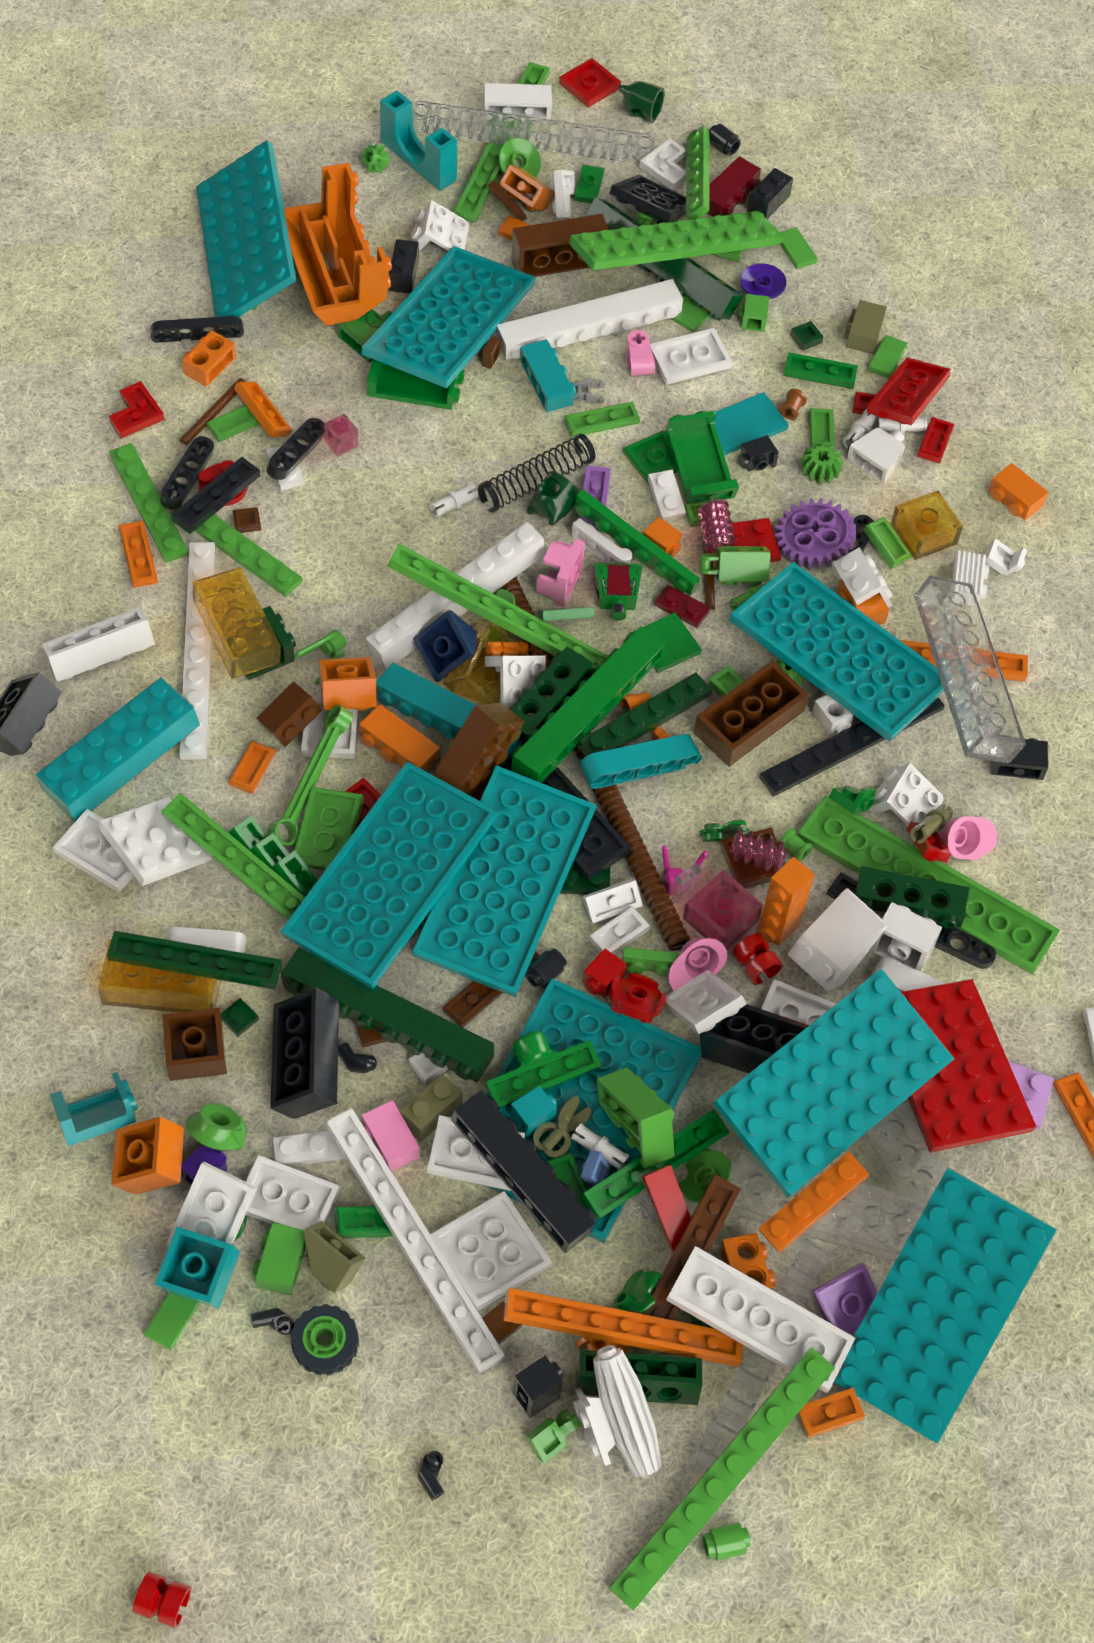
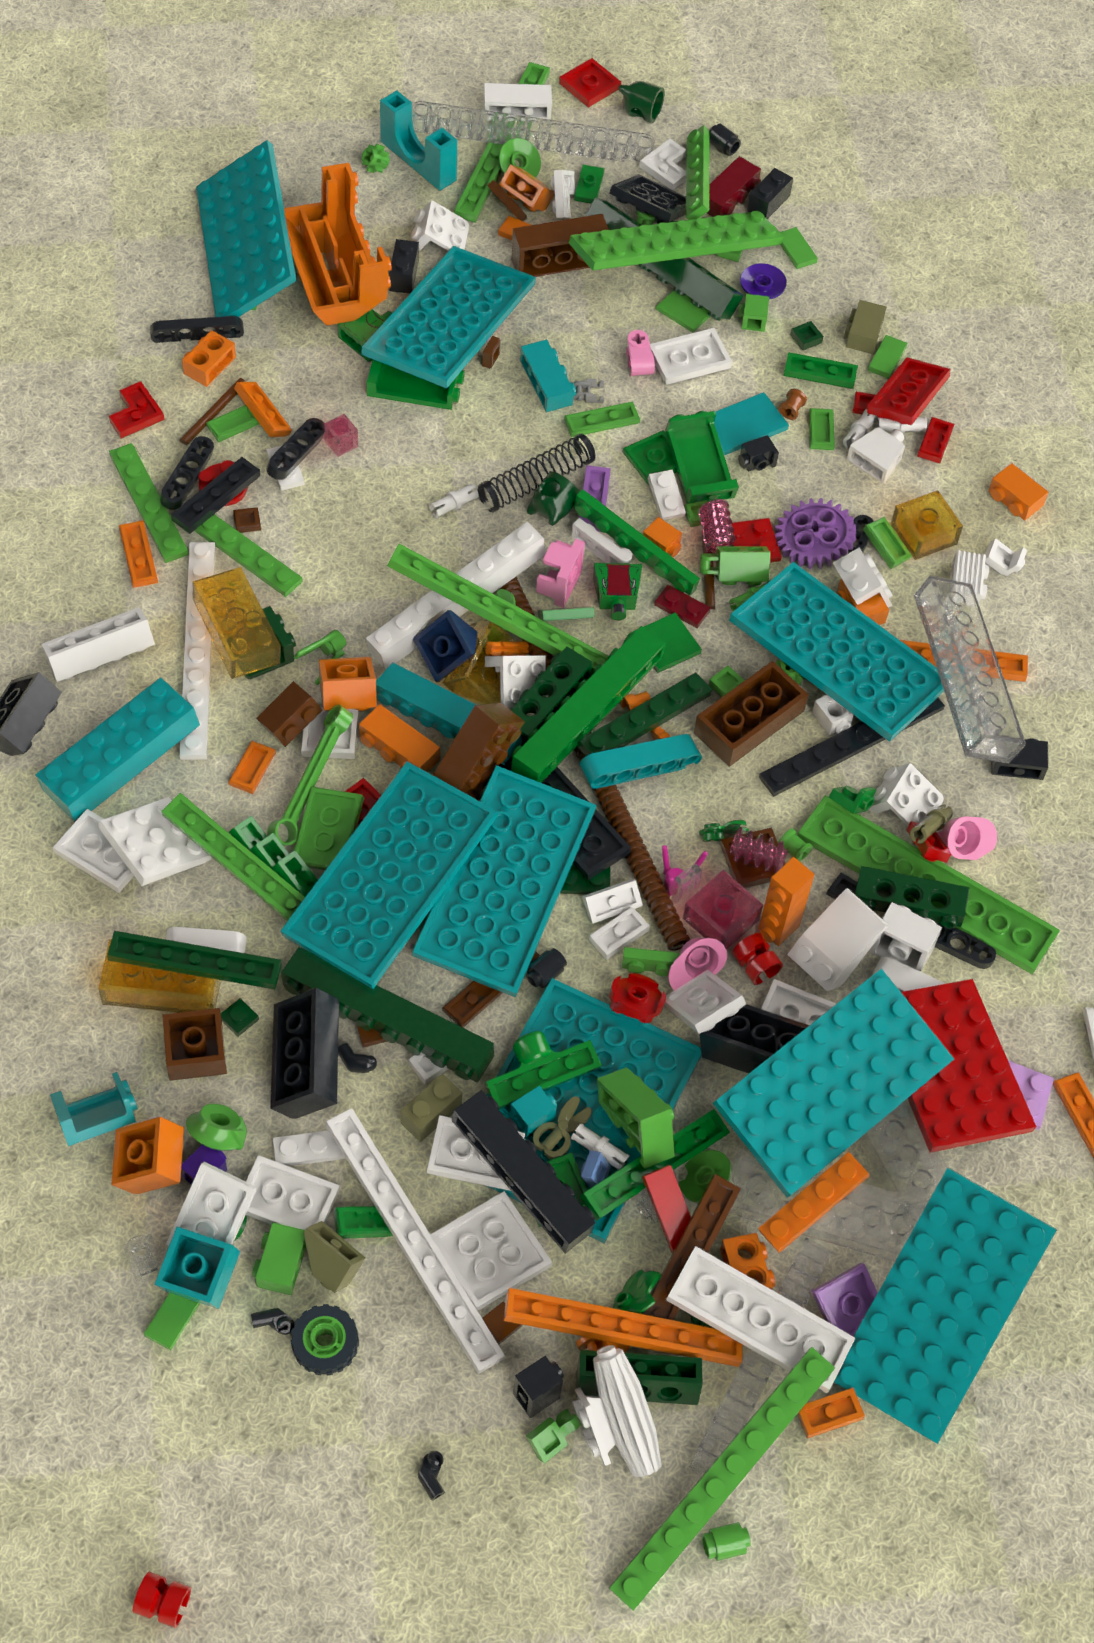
bright pink brick [362,1100,420,1172] -> none
white brick [496,279,683,360] -> none
red brick [583,948,627,998] -> none
bright green gear [800,443,843,484] -> none

